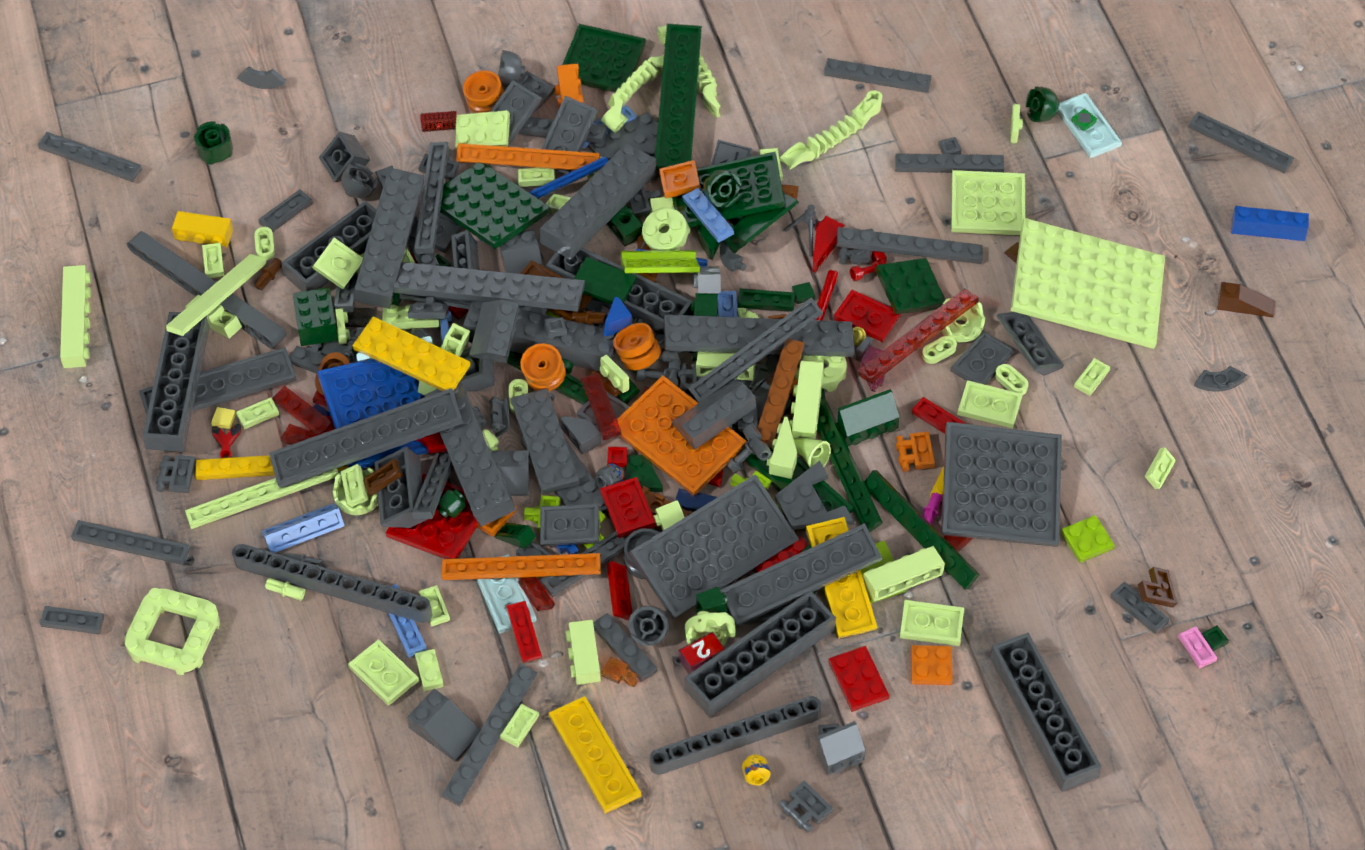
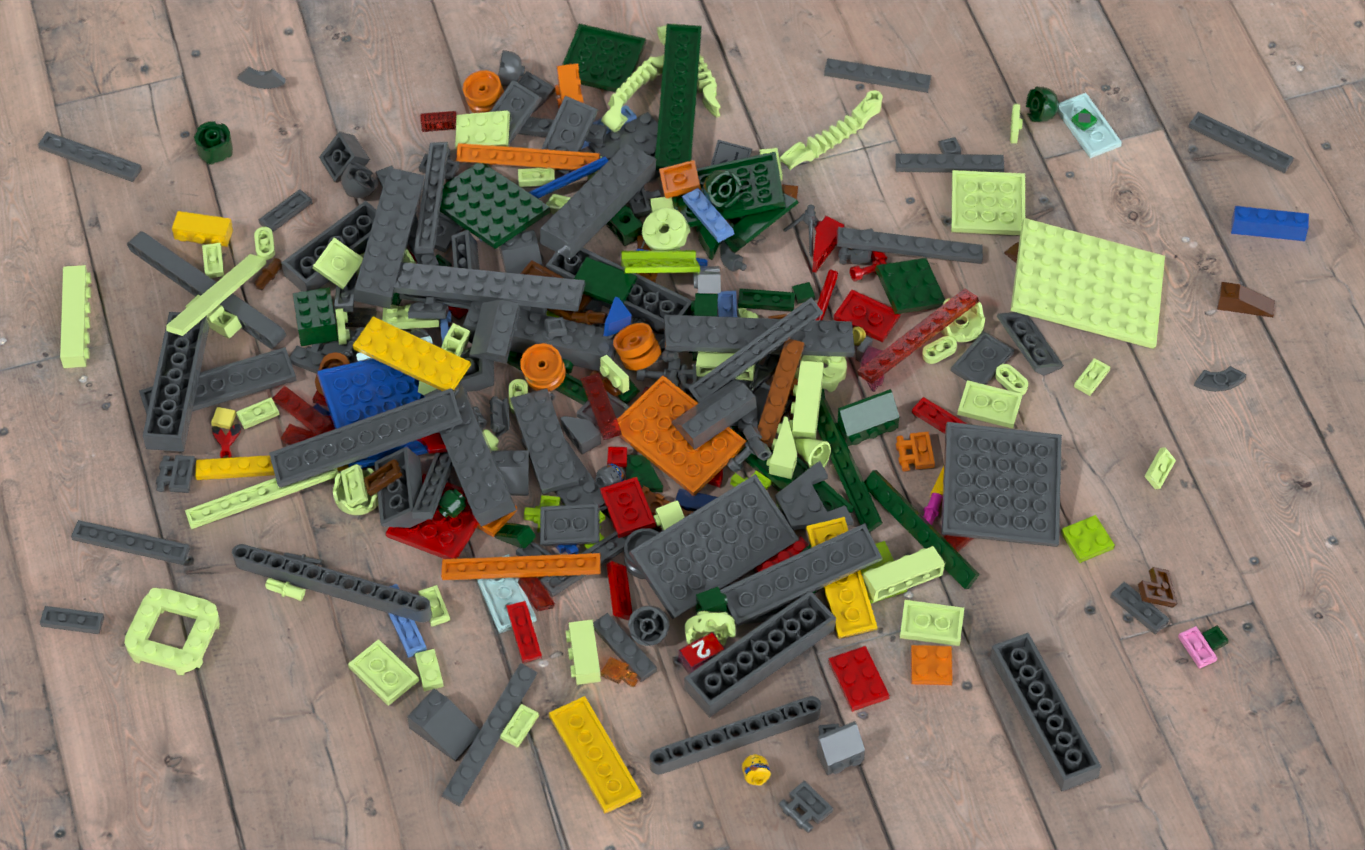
medium blue fence [261,503,345,553] -> none

